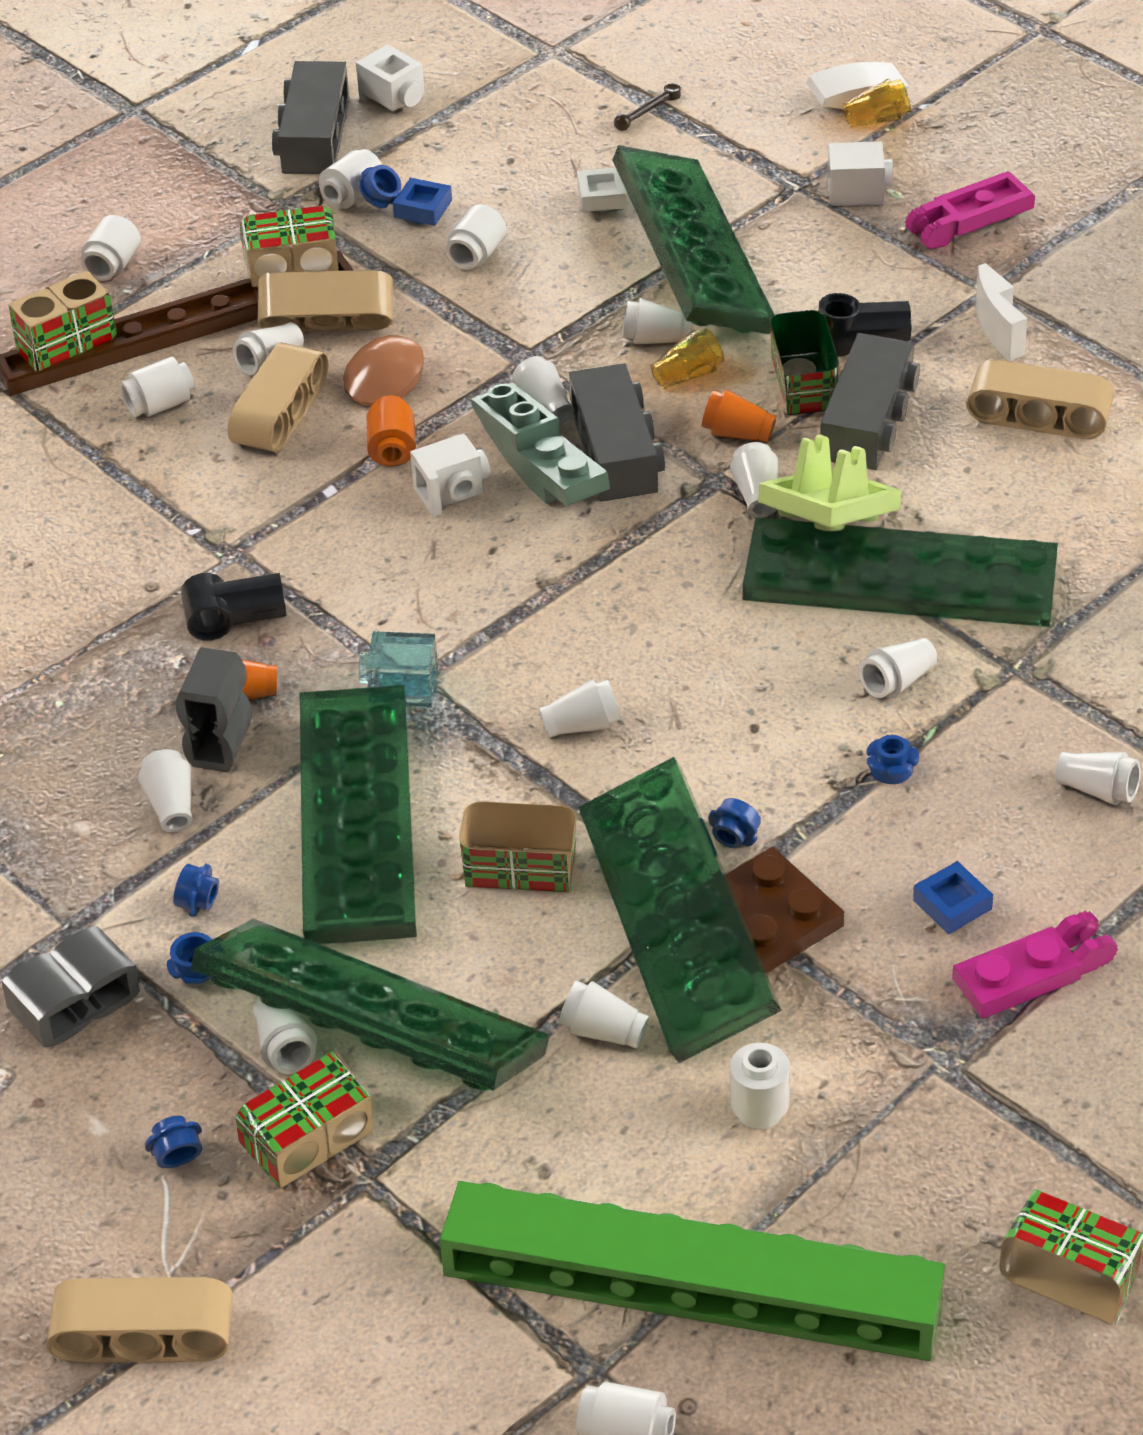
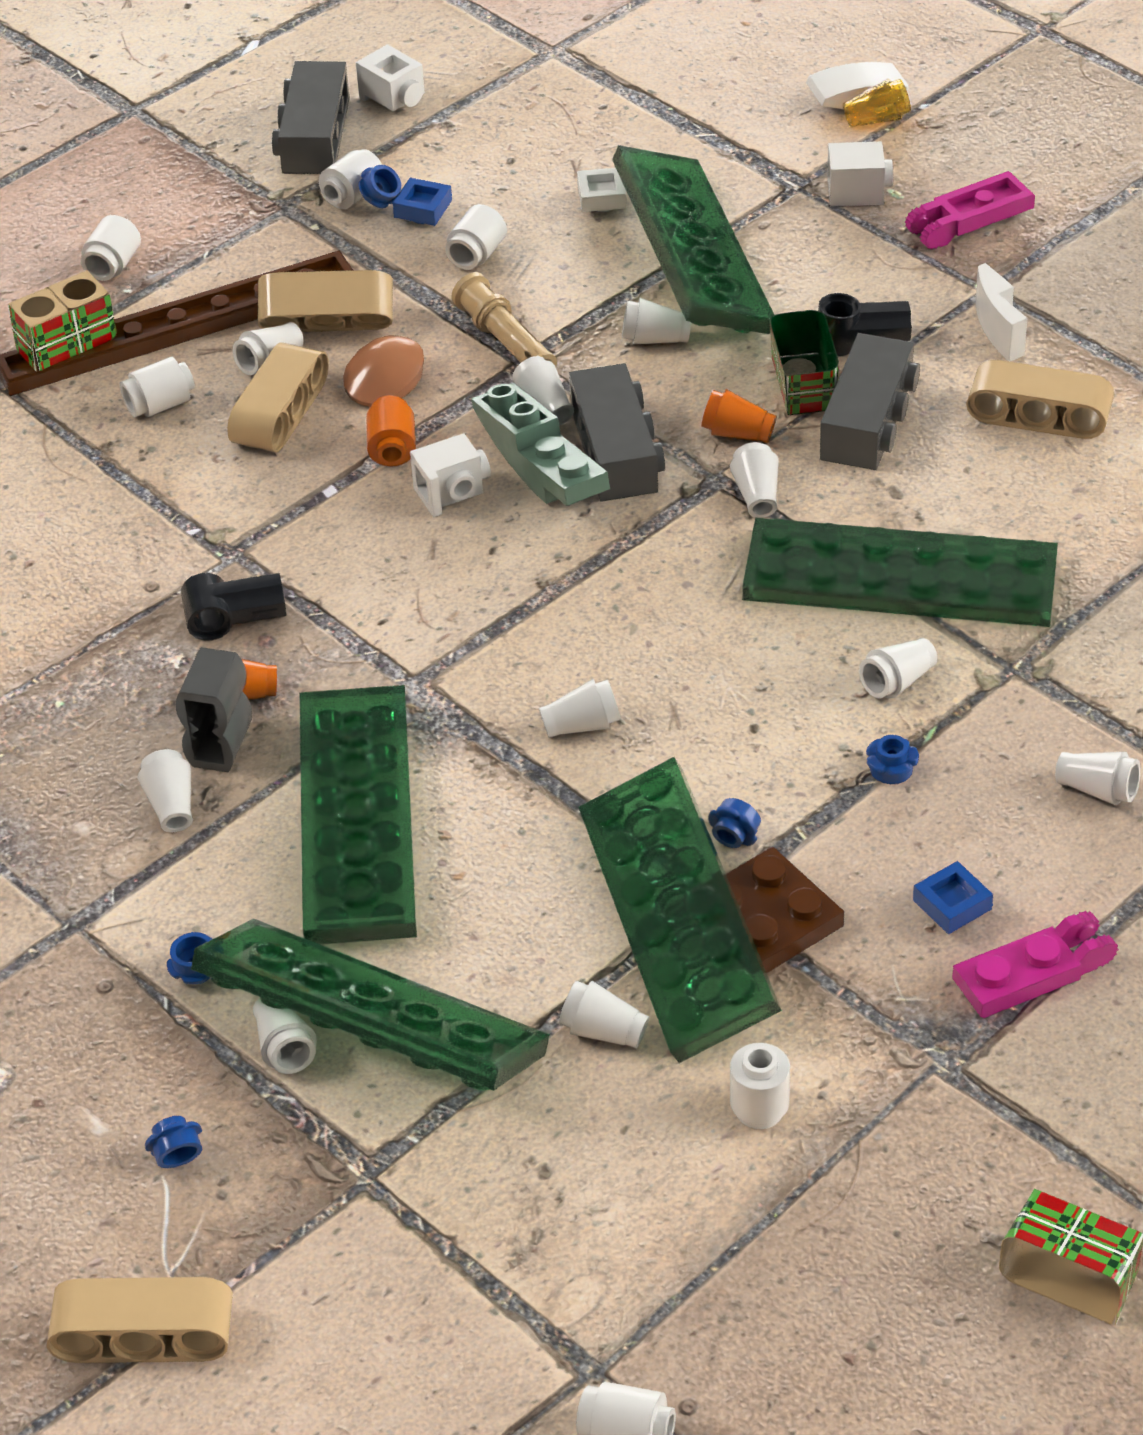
dark grey brick [2,926,140,1047] -> none
blue plate [173,863,219,917] -> none
piece [236,1050,373,1189] -> none
piece [240,206,339,287] -> none
clear light blue brick [359,631,438,708] -> none
bright green brick [440,1180,945,1361] -> none
piece [459,801,576,892] -> none
dark brown hinge [614,83,681,131] -> none
clear yellow cone [650,328,724,389] -> none
yellowish green plate [758,434,902,531] -> none
none -> tan pin [451,272,557,367]

